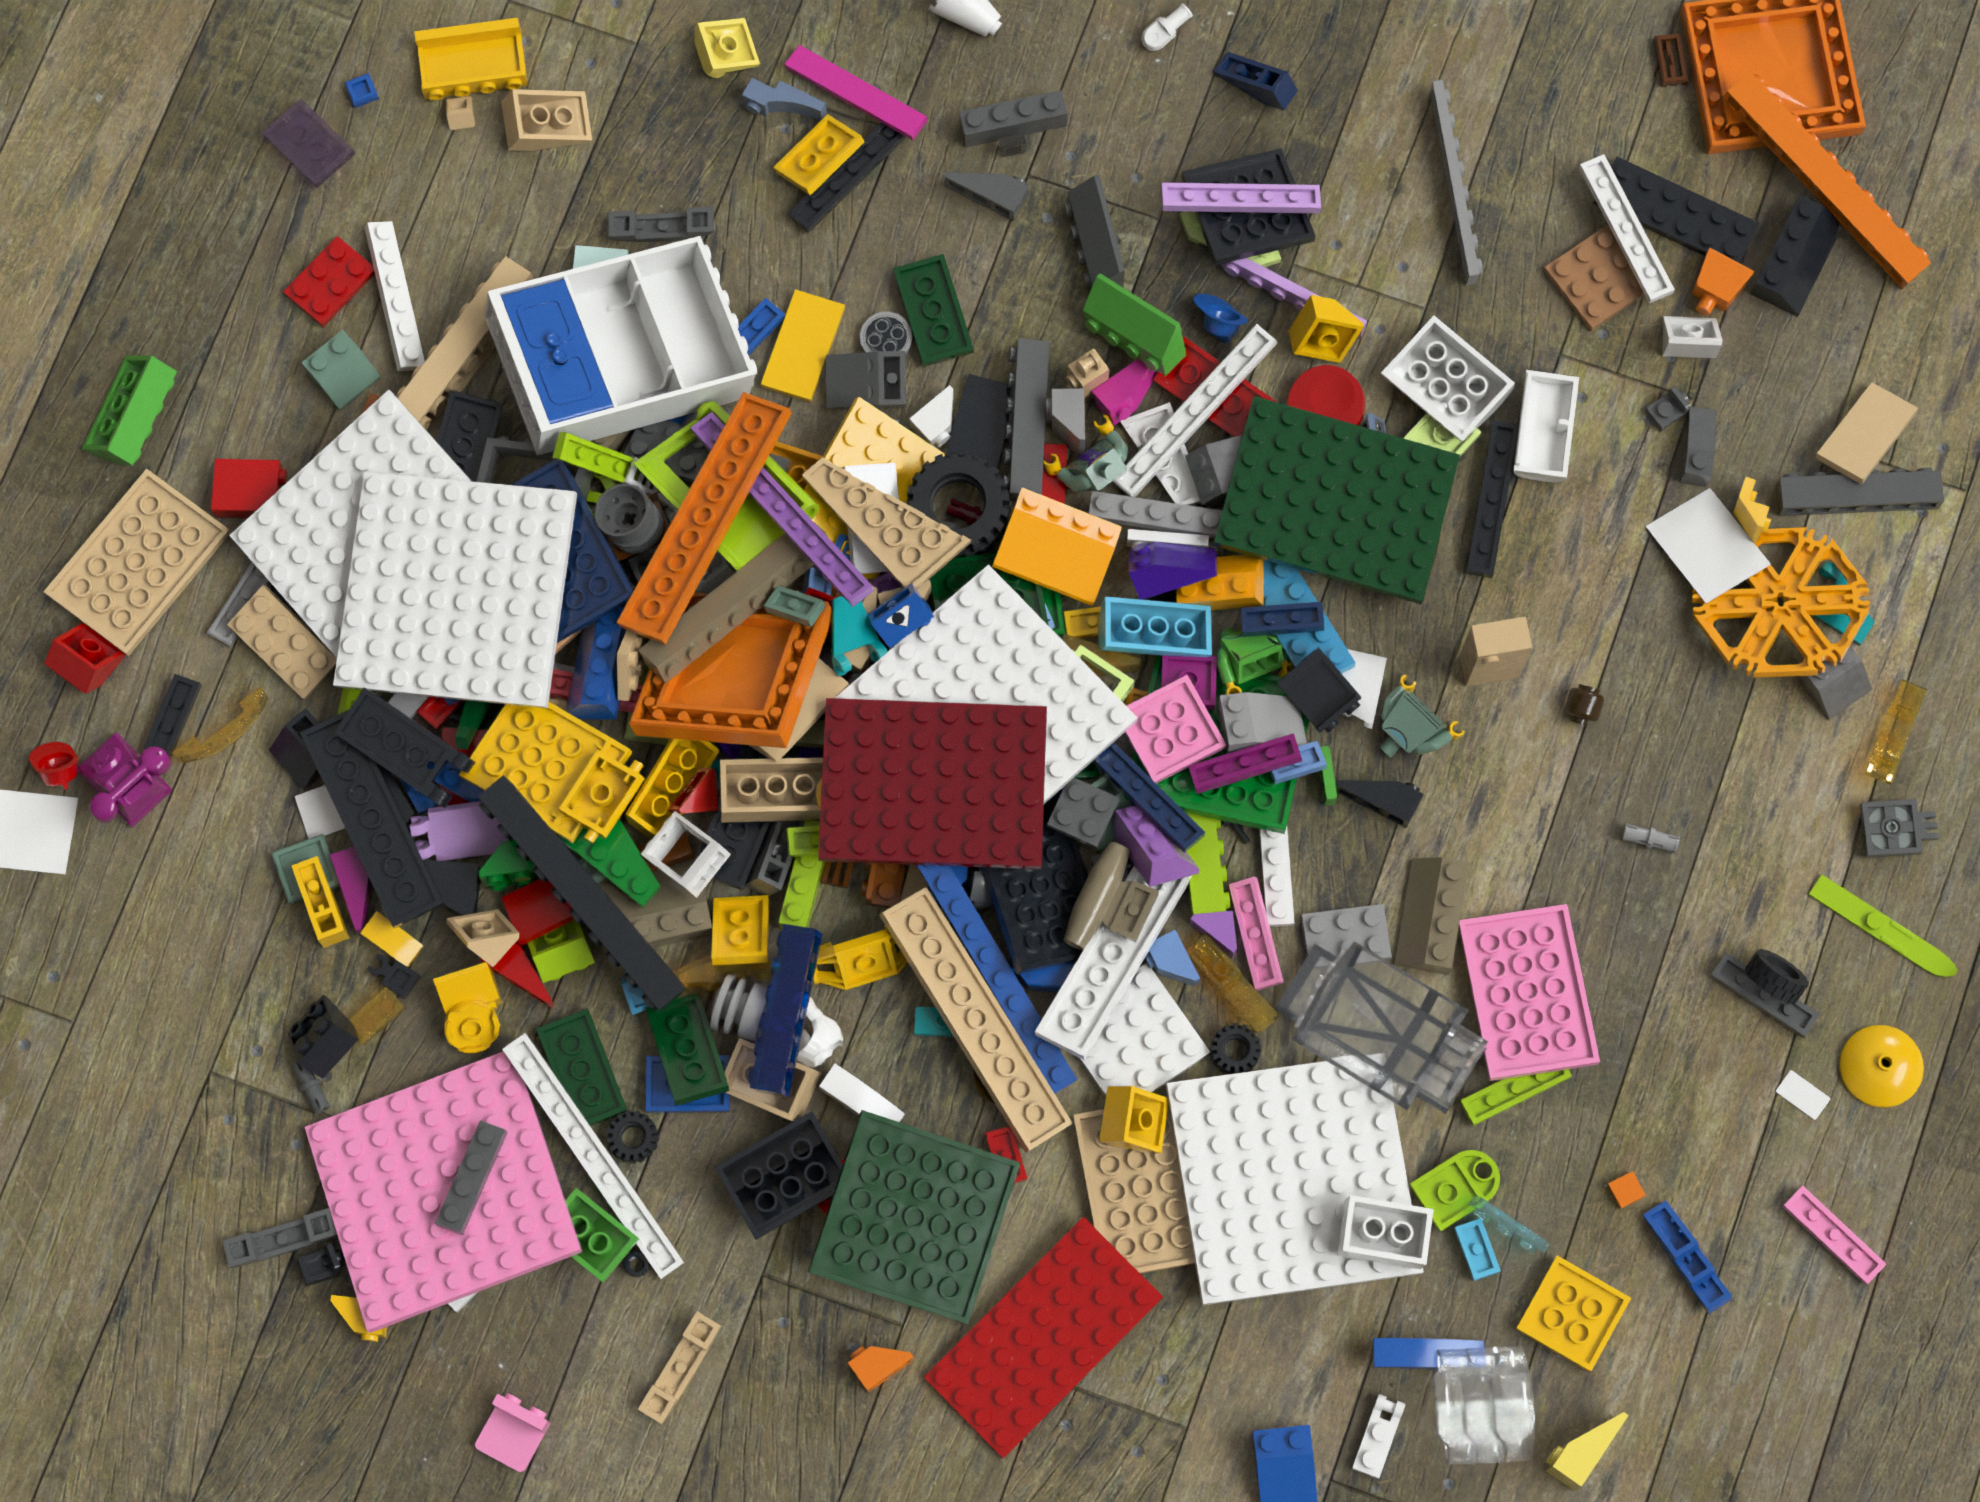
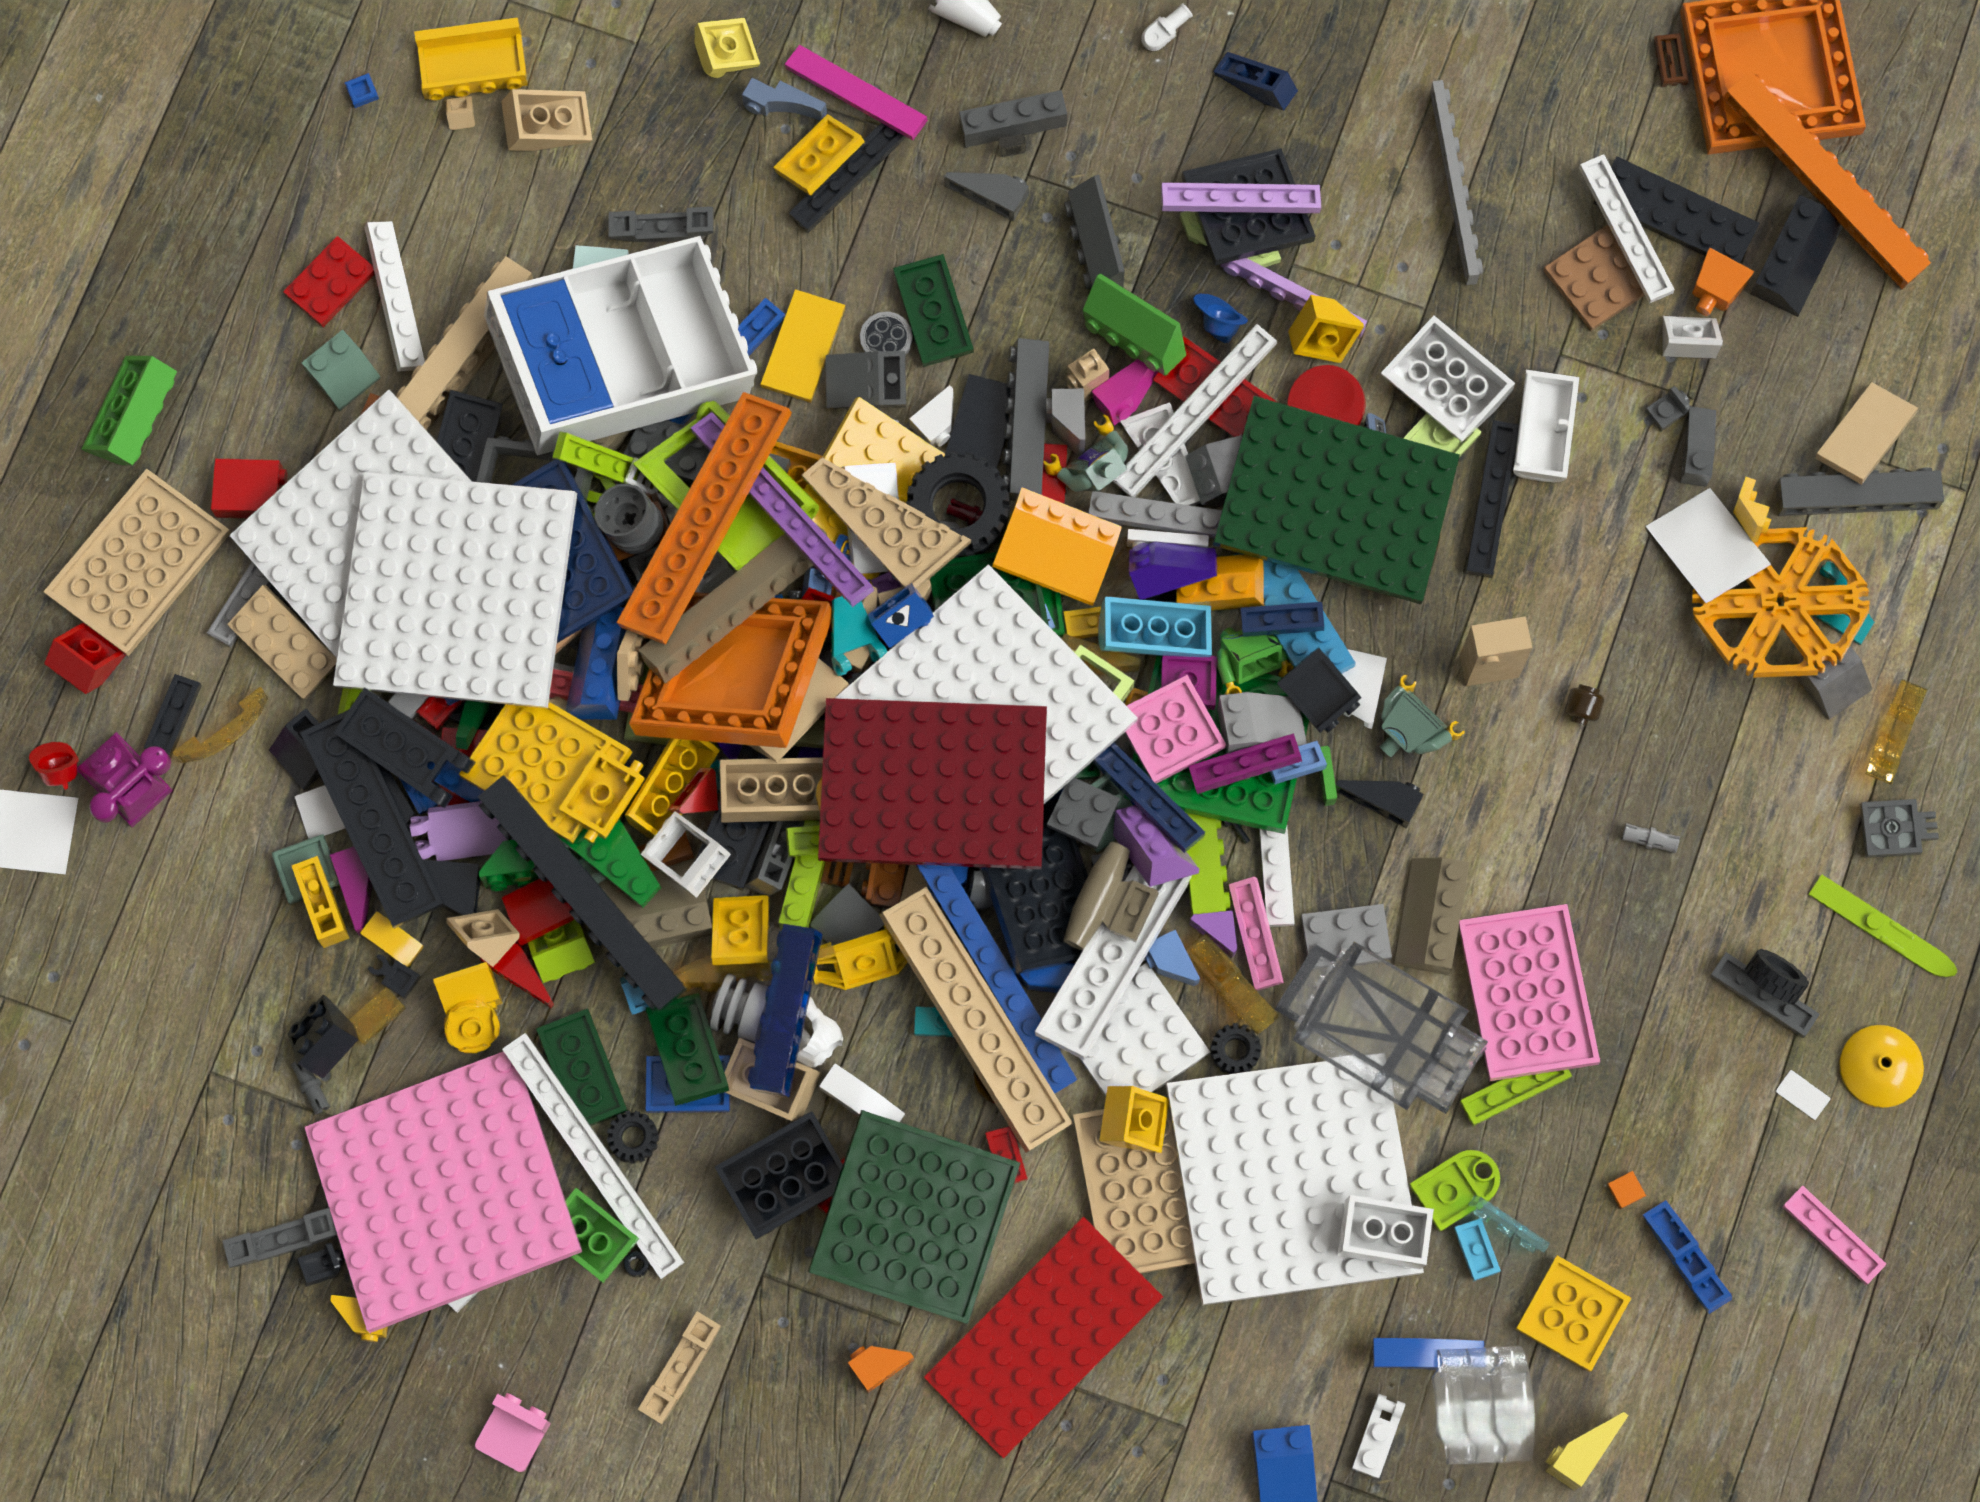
clear purple plate [262,99,355,188] -> none
dark grey plate [435,1120,508,1235] -> none
sand green plate [764,585,825,627] -> none
none -> dark grey slope [809,884,885,946]

